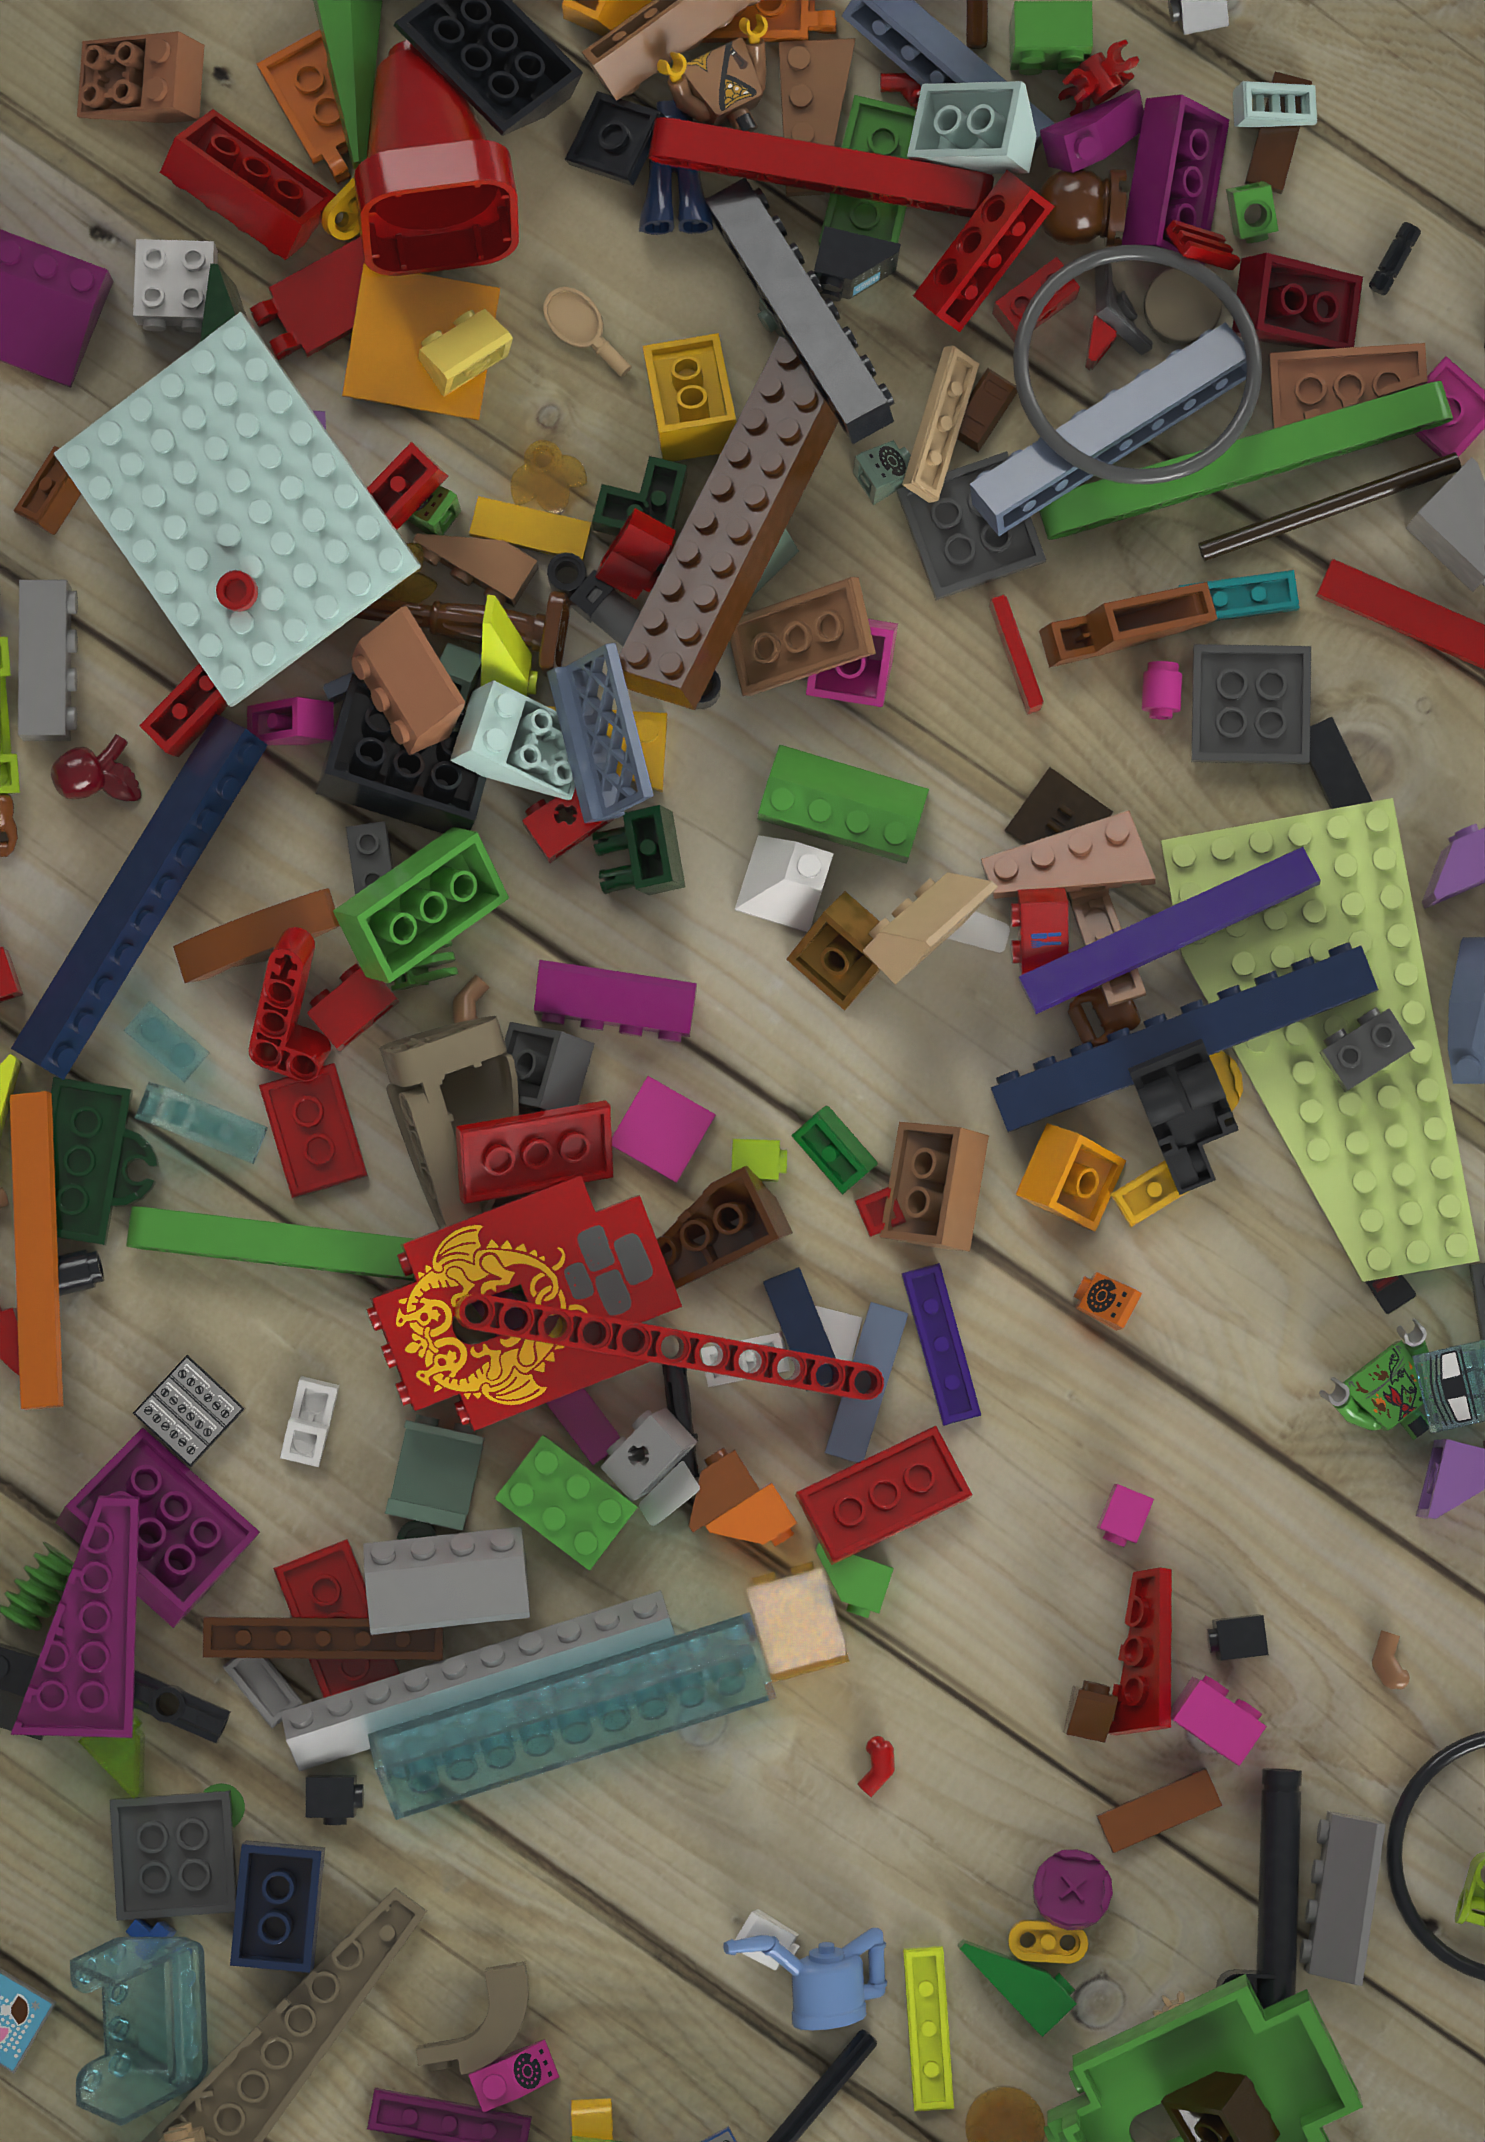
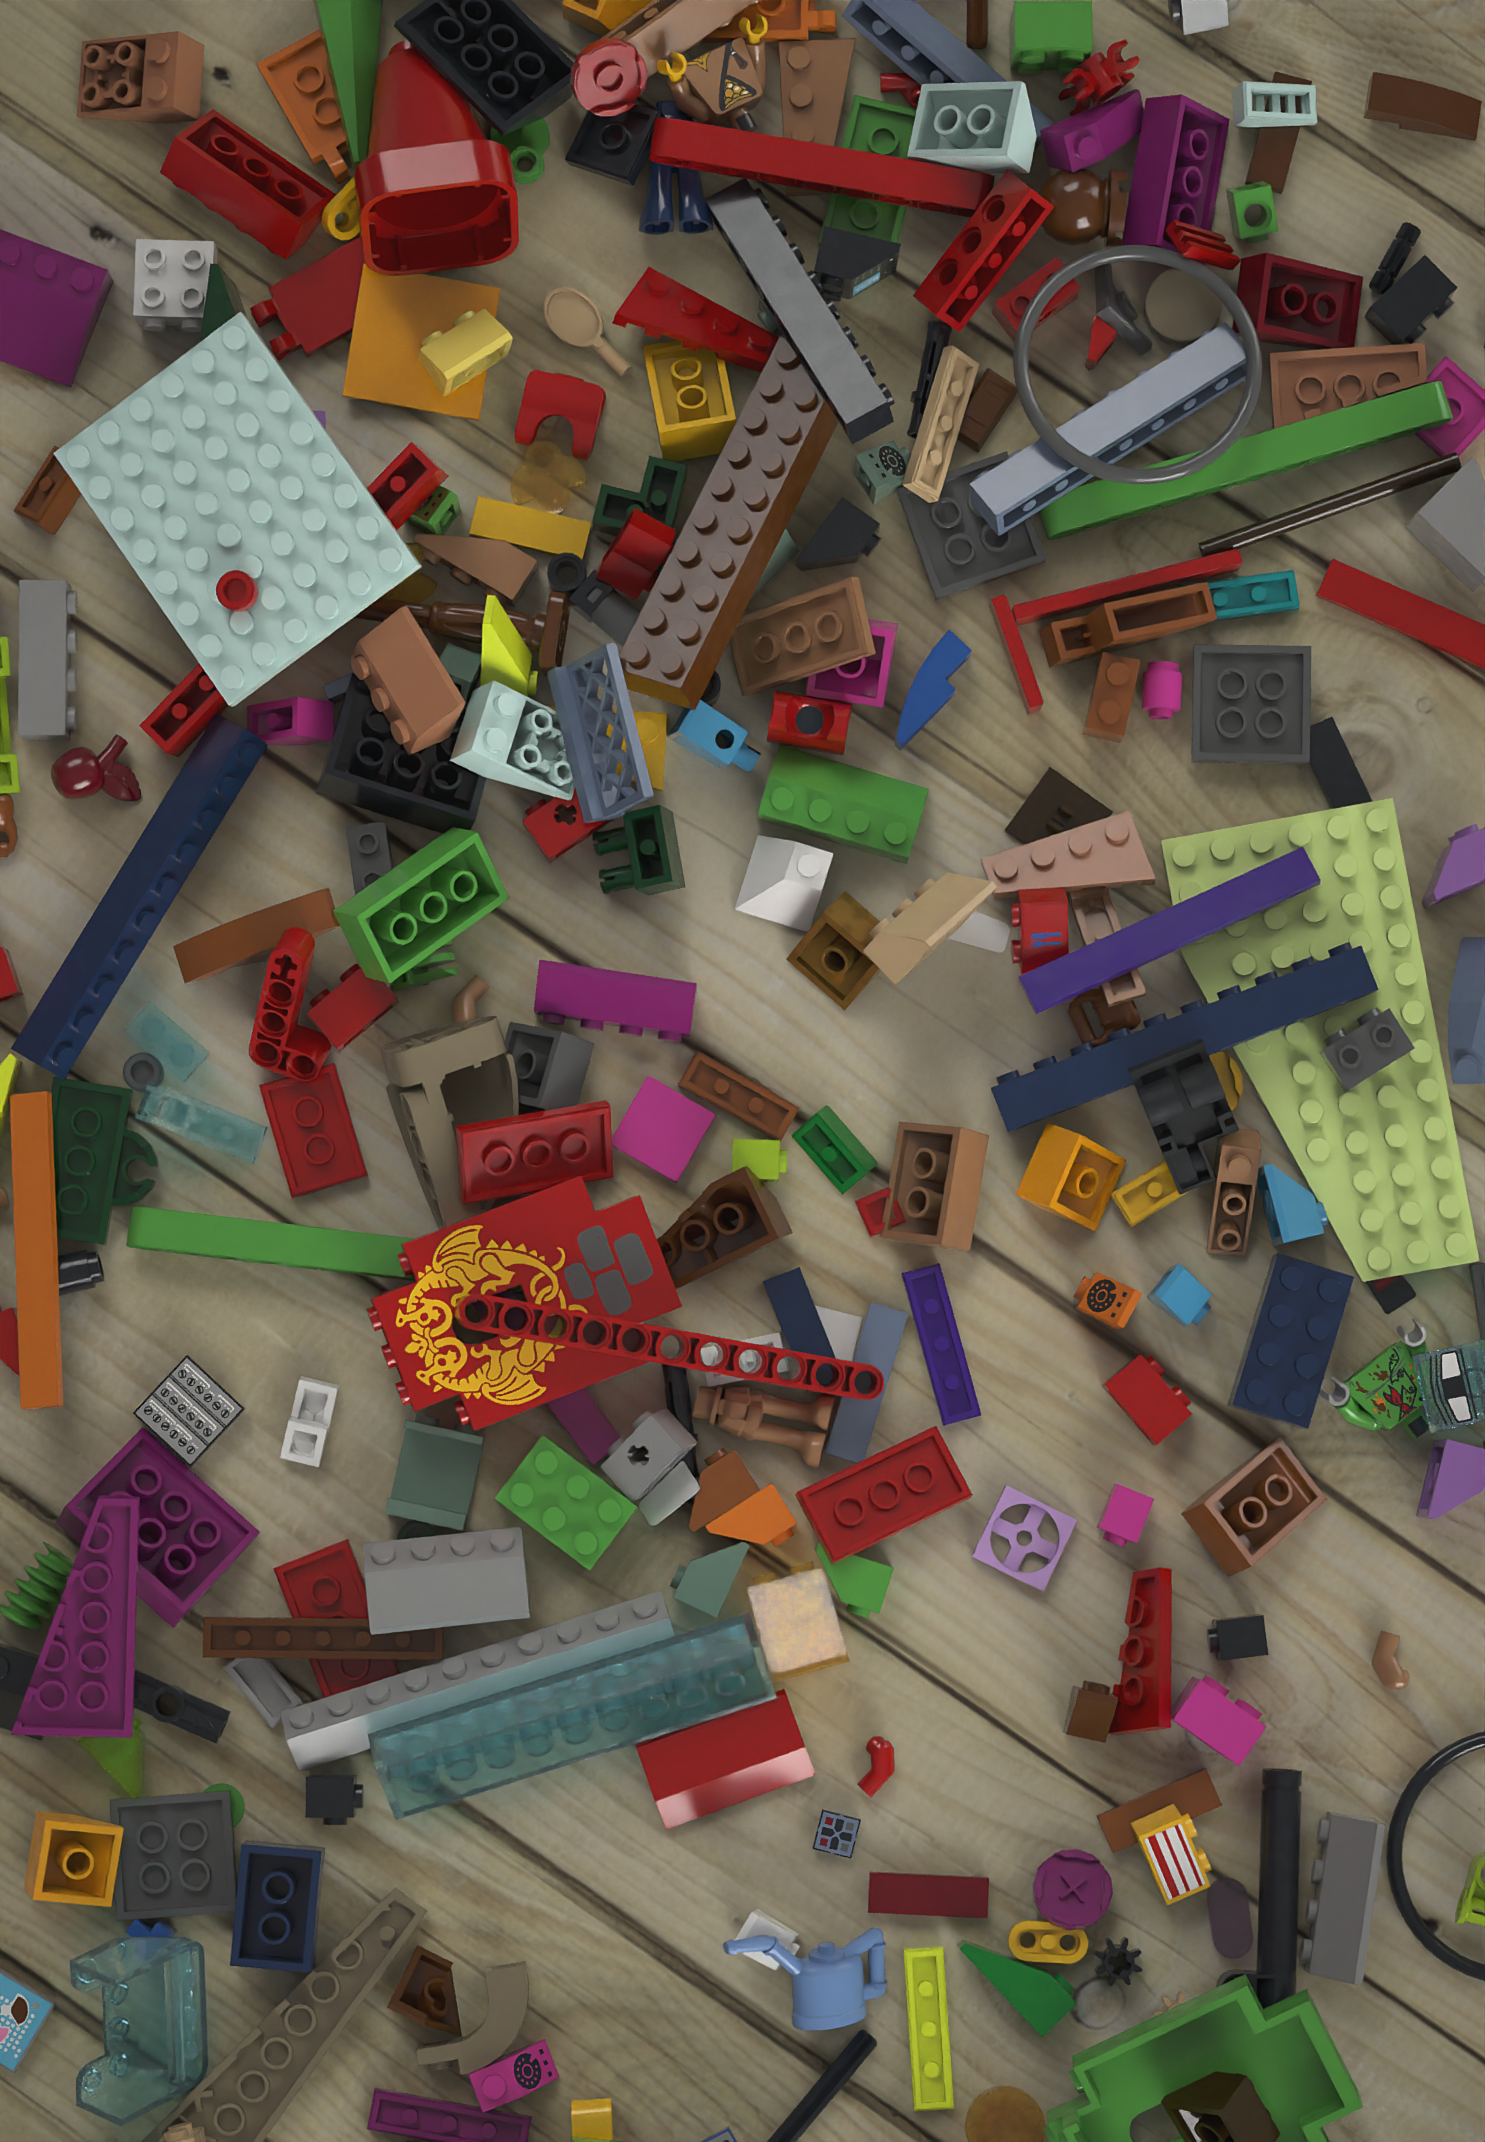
none -> light orange slope [23,1811,124,1907]
none -> dark grey tile [123,1053,164,1093]
none -> reddish brown slope [387,1945,462,2036]
none -> bright green plate [490,118,550,184]
none -> red piece [515,370,606,461]
none -> tile [570,38,648,117]
none -> red wing [612,267,779,373]
none -> red slope [635,1689,815,1829]
none -> dark azure torso [667,700,761,773]
none -> sand green slope [670,1541,750,1618]
none -> dark orange tile [678,1051,799,1142]
none -> medium nougat piece [693,1385,835,1469]
none -> red piece [767,690,852,755]
none -> black slope [796,497,881,571]
none -> tile [812,1809,861,1859]
none -> dark red tile [868,1871,989,1918]
none -> blue slope [895,629,972,751]
none -> black pin [907,321,952,439]
none -> lavender piece [971,1485,1077,1591]
none -> red tile [1012,549,1243,626]
none -> dark orange brick [1082,652,1141,743]
none -> black gear [1093,1936,1143,1986]
none -> red brick [1101,1354,1192,1445]
none -> brick [1130,1804,1212,1906]
none -> dark azure slope [1147,1263,1212,1327]
none -> dark orange slope [1181,1436,1327,1577]
none -> medium nougat slope [1206,1128,1262,1257]
none -> tile [1207,1877,1253,1959]
none -> dark blue brick [1227,1253,1354,1429]
none -> dark azure slope [1257,1164,1328,1246]
none -> reddish brown slope [1364,72,1482,141]
none -> black brick [1364,255,1458,345]

